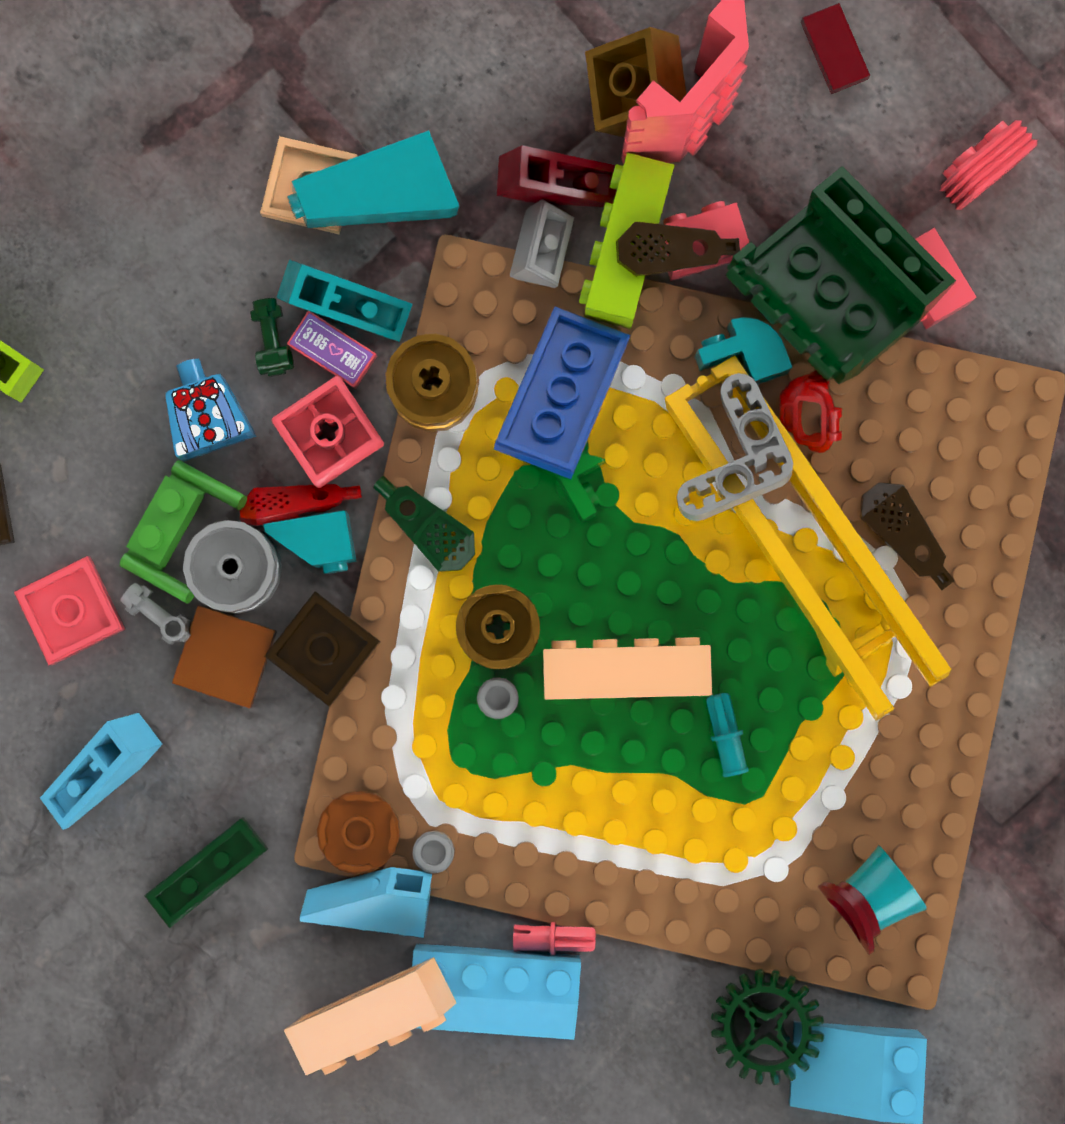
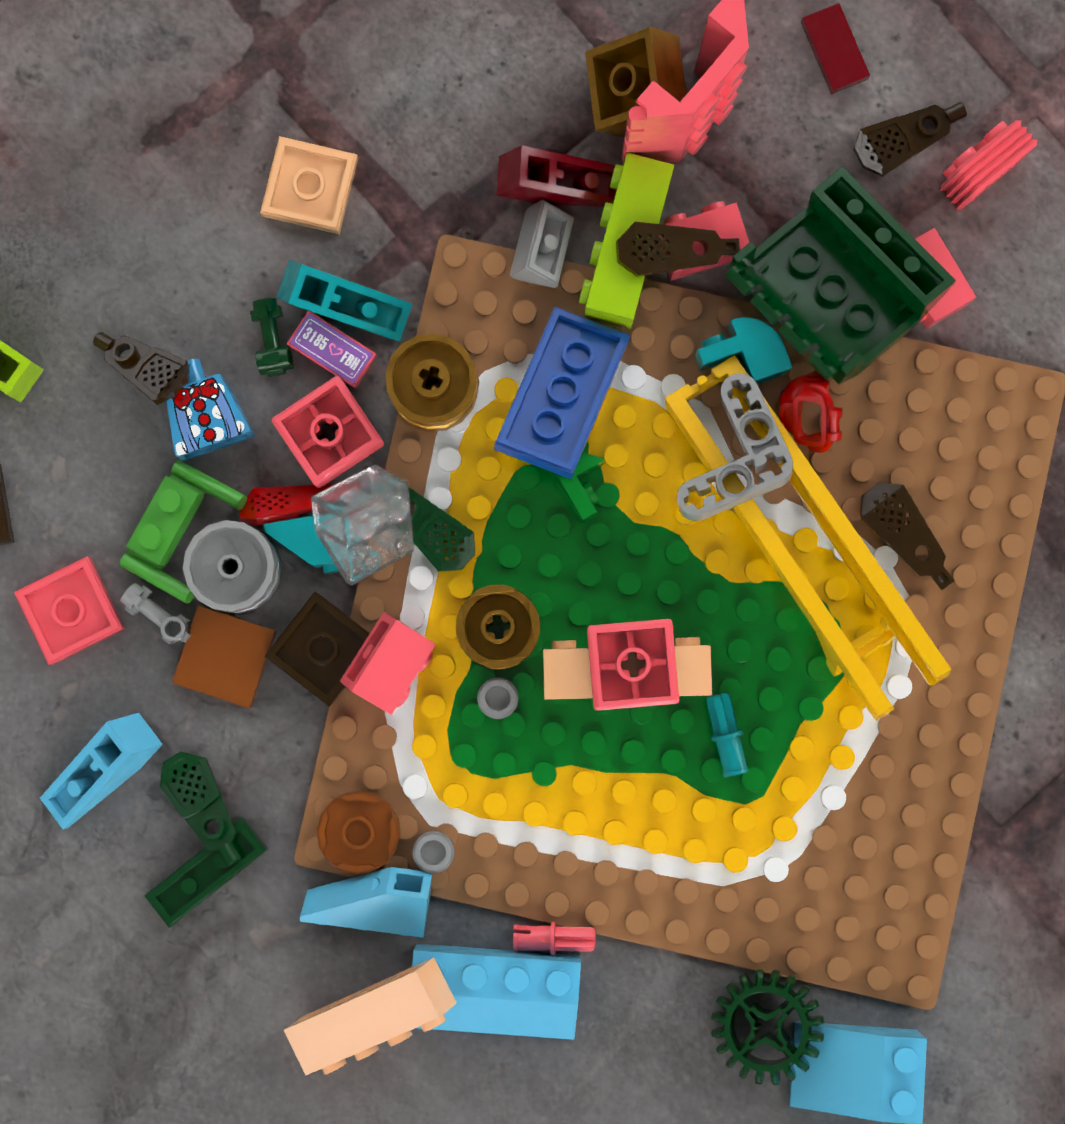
teal slope [287,130,459,228] -> none
teal hat [818,845,927,955] -> none
none -> dark brown piece [93,332,190,405]
none -> dark green piece [159,751,242,867]
none -> clear slope [311,464,414,586]
none -> coral brick [340,612,436,715]
none -> coral brick [587,619,679,711]
none -> dark brown piece [853,102,967,177]

